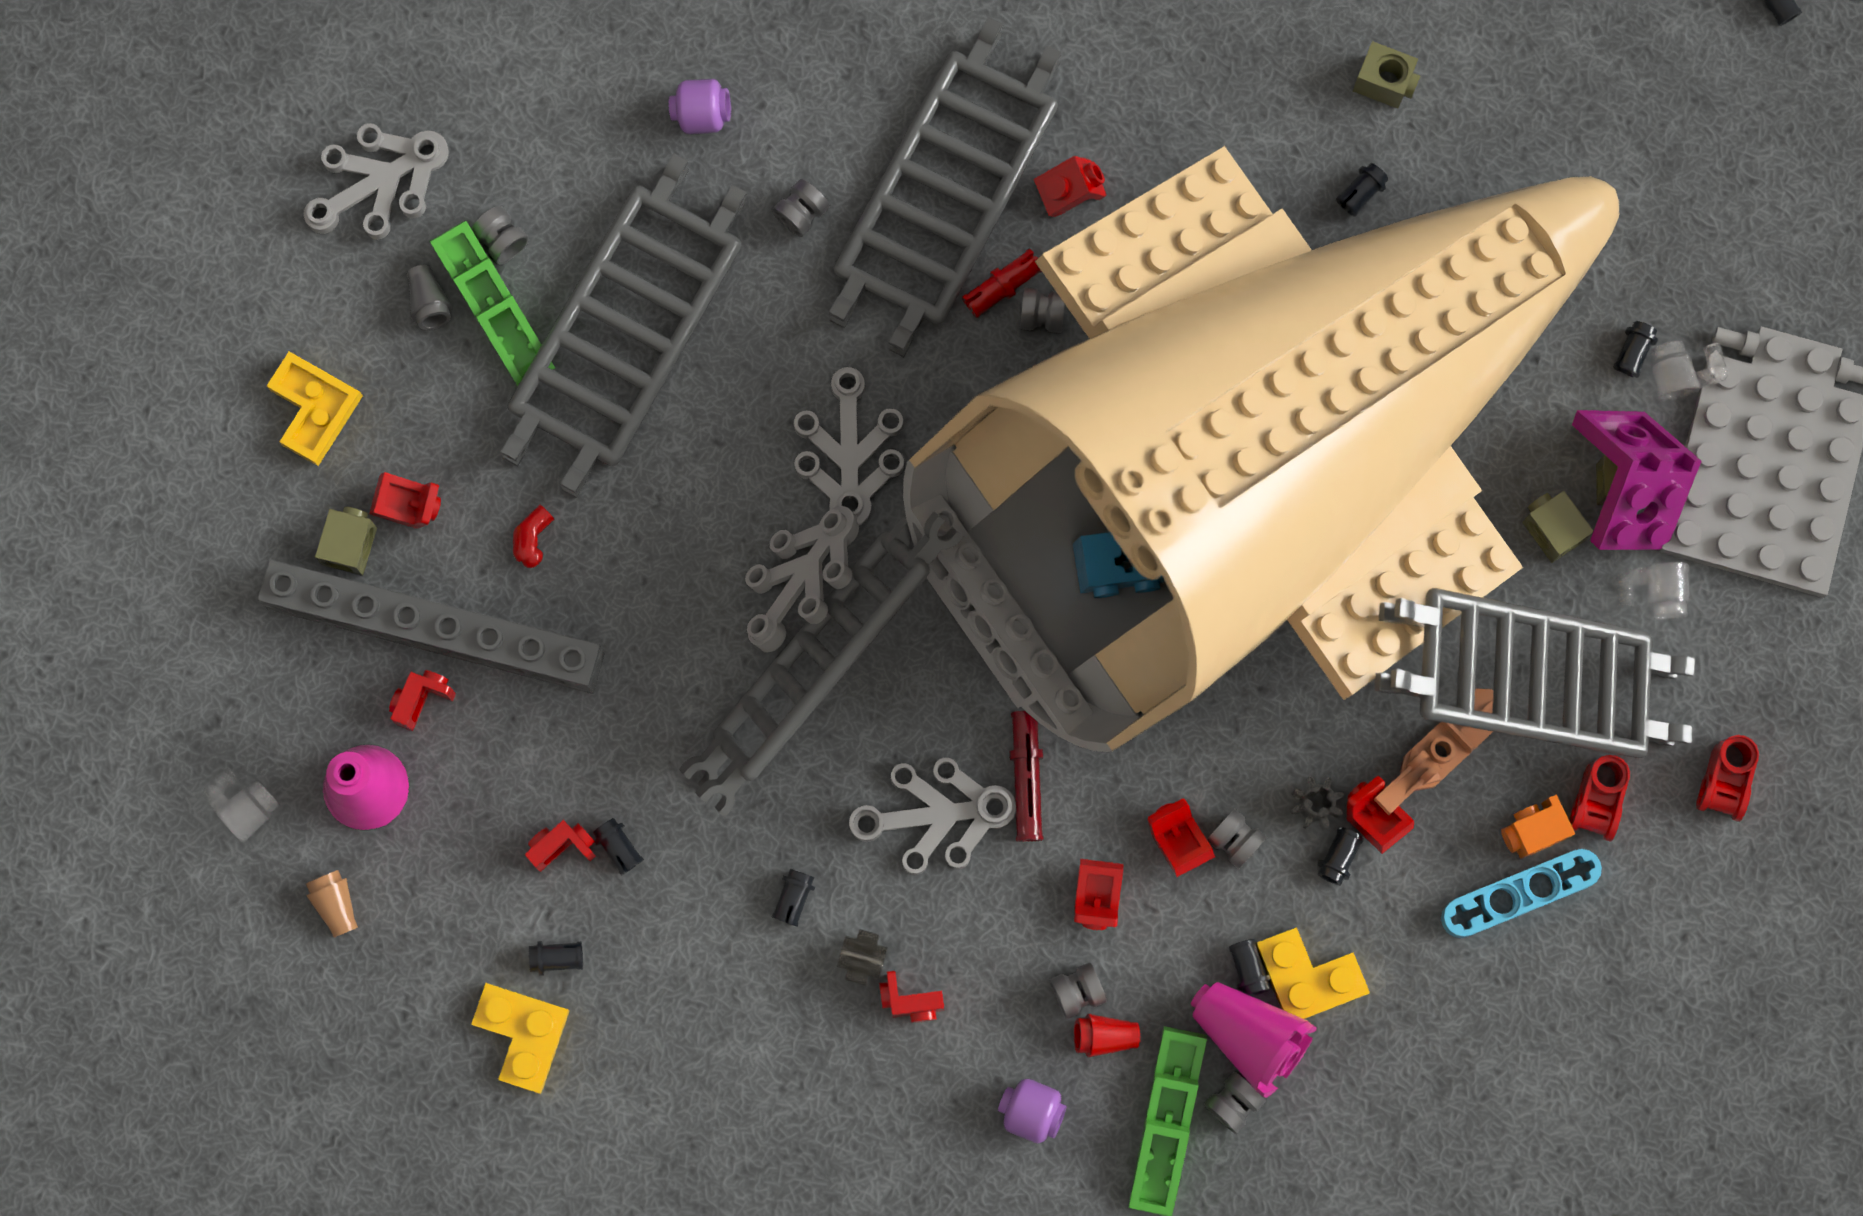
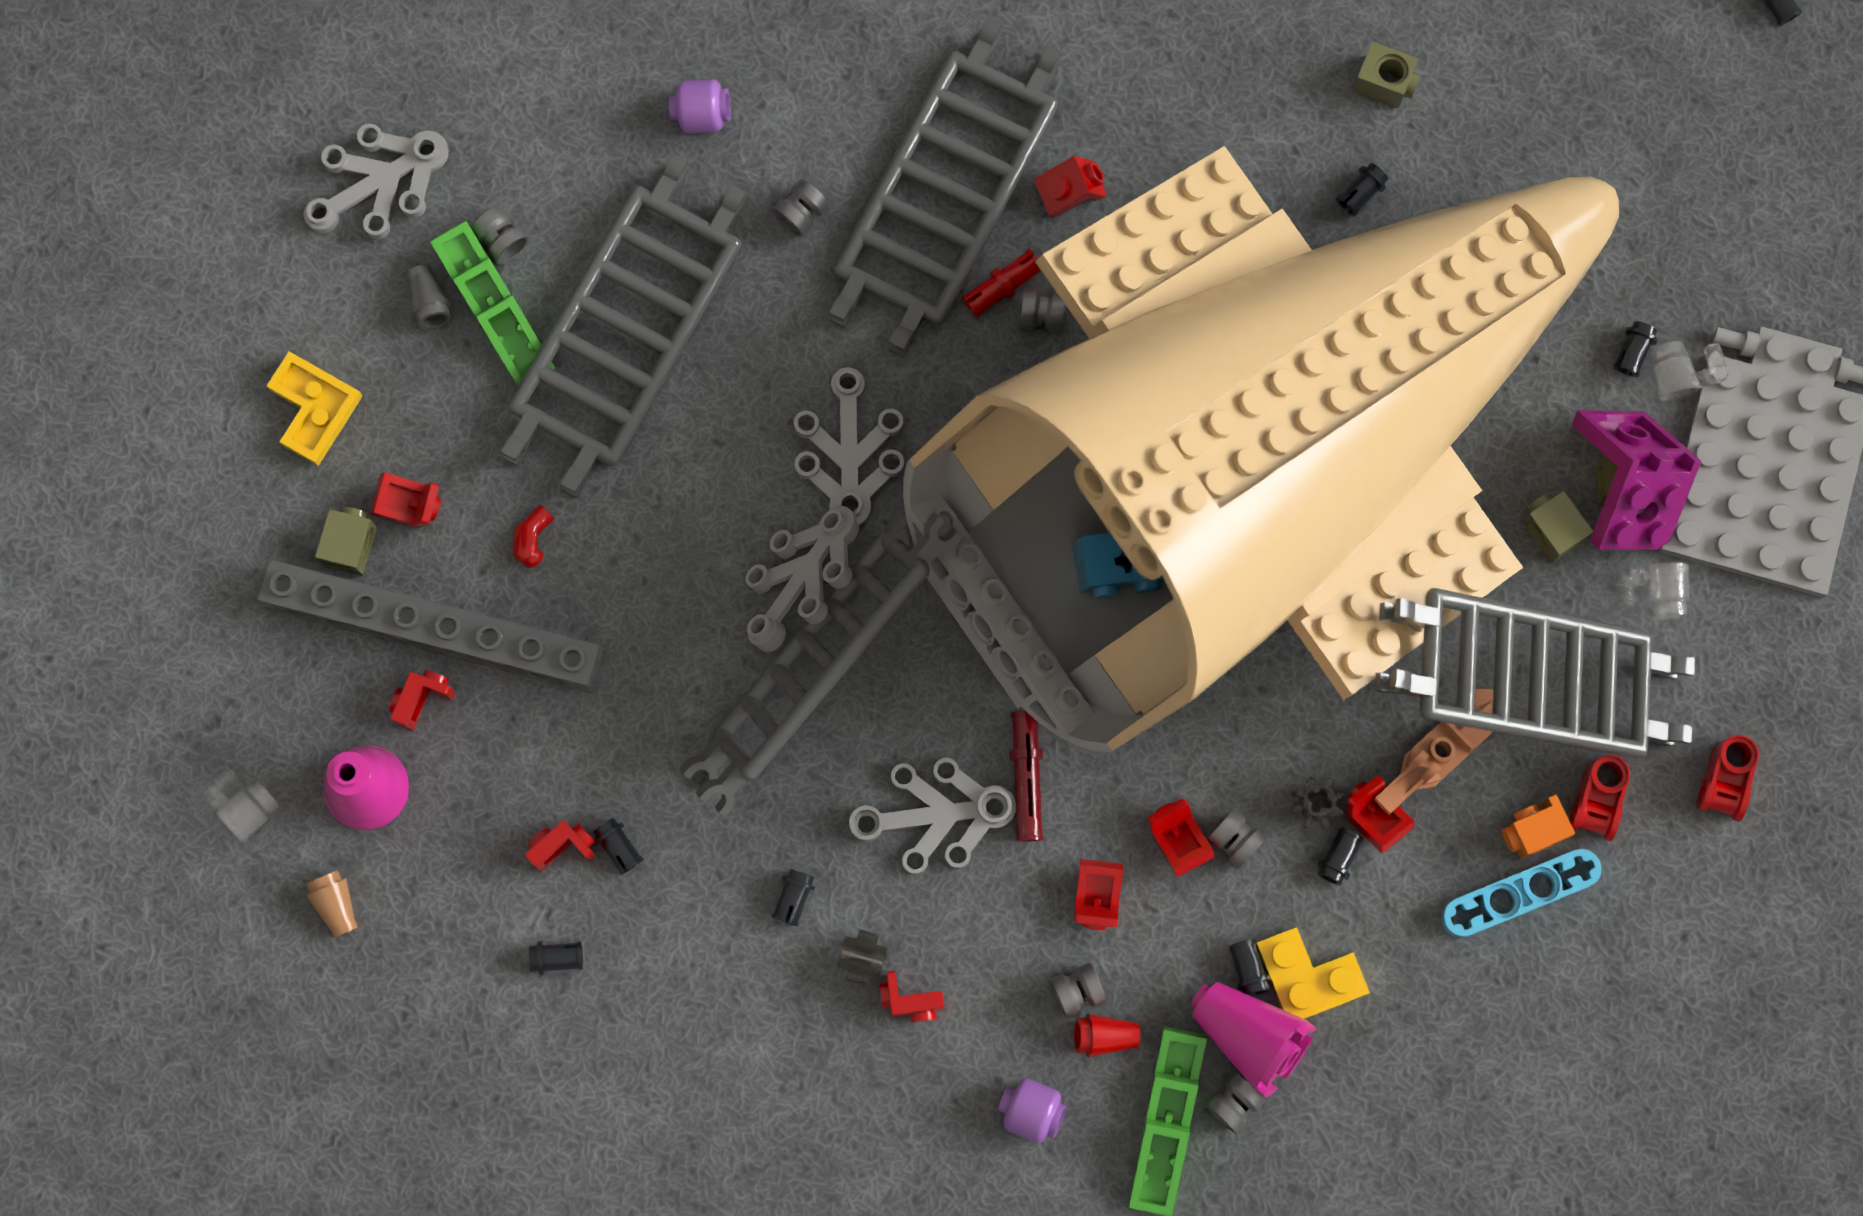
yellow plate [471,983,570,1094] -> none

